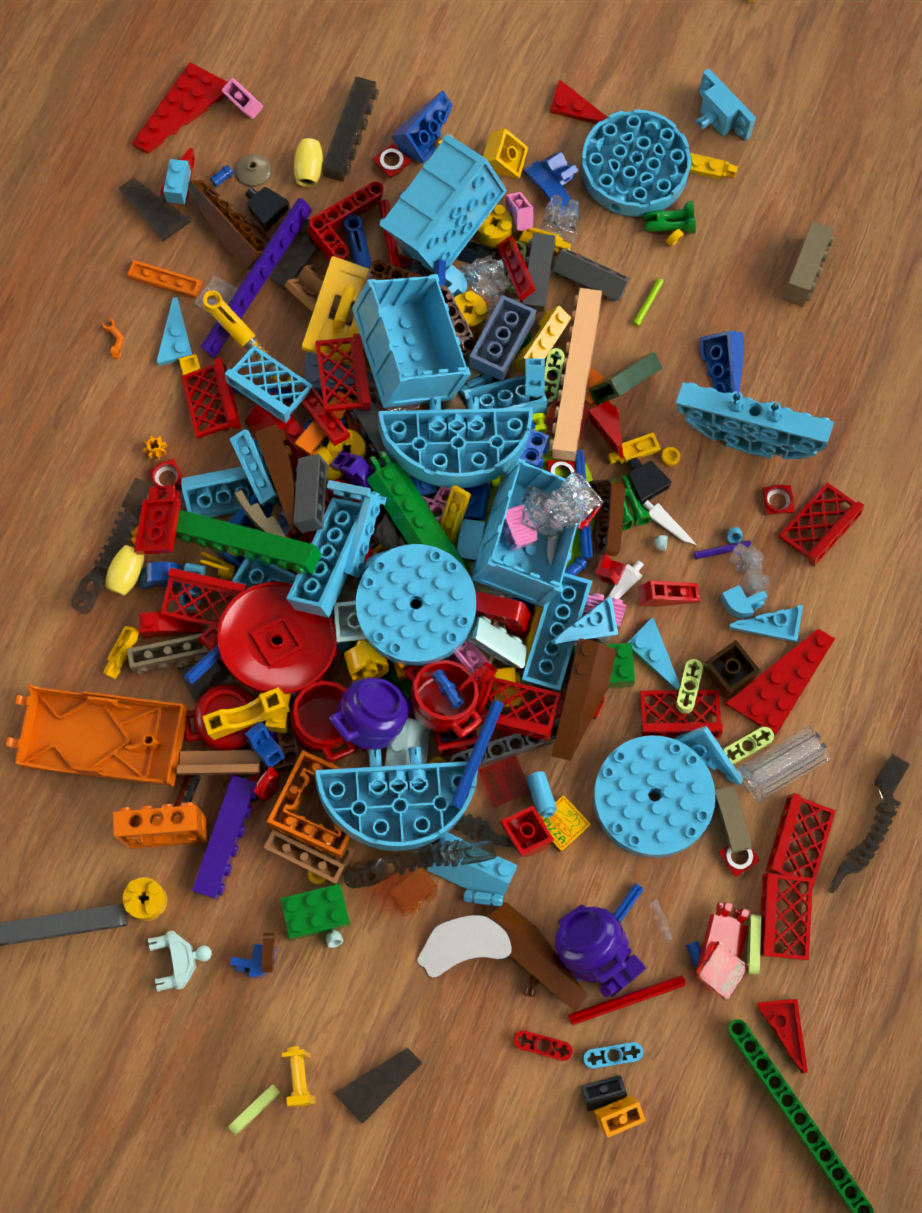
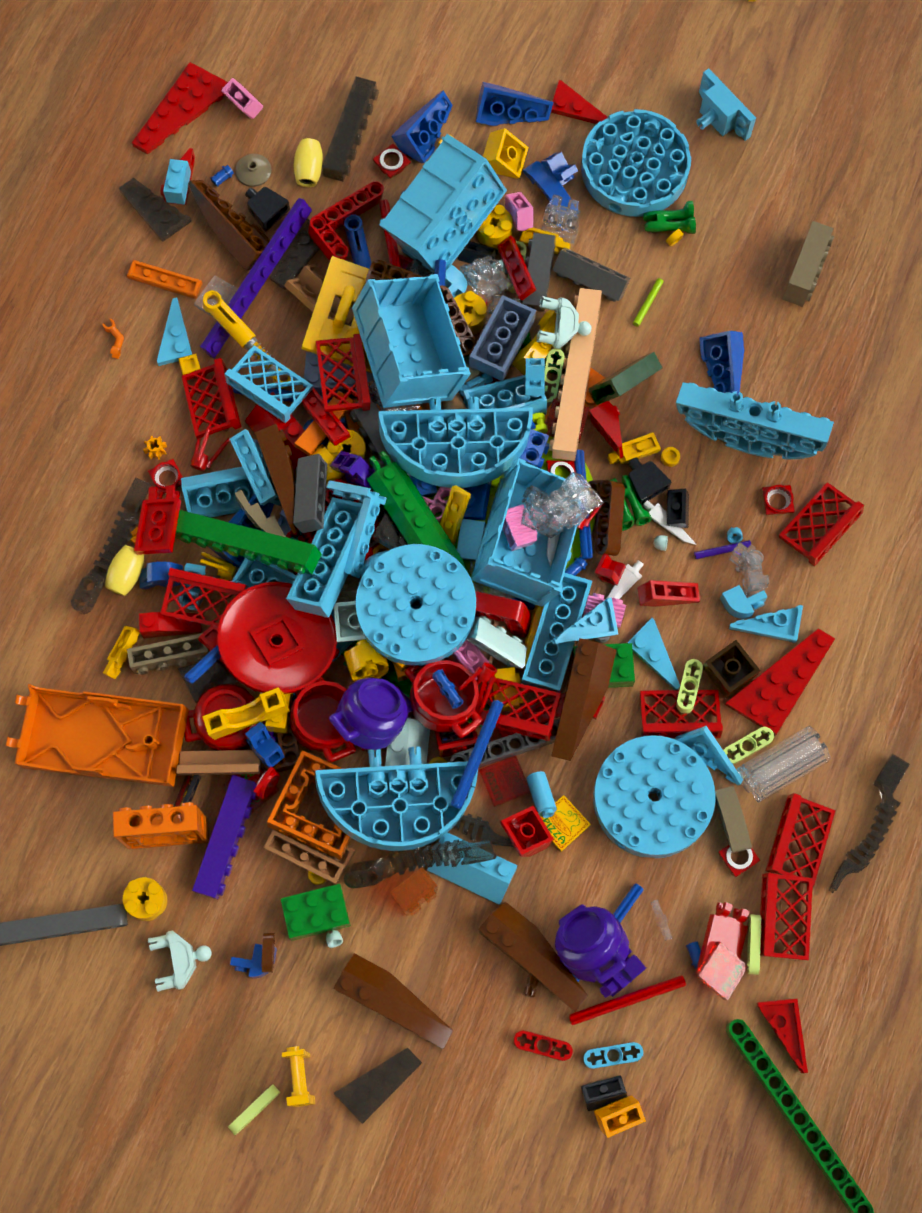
white sticker [418,915,511,977] -> none
medium azure axle [464,890,503,907] -> none
yellow hinge [689,153,738,180] -> none
none -> red plant [191,429,230,472]
none -> reddish brown wedge [333,953,453,1049]
none -> blue wedge [476,82,553,126]
none -> light aqua connector [537,296,592,349]
none -> black slope [667,488,689,528]

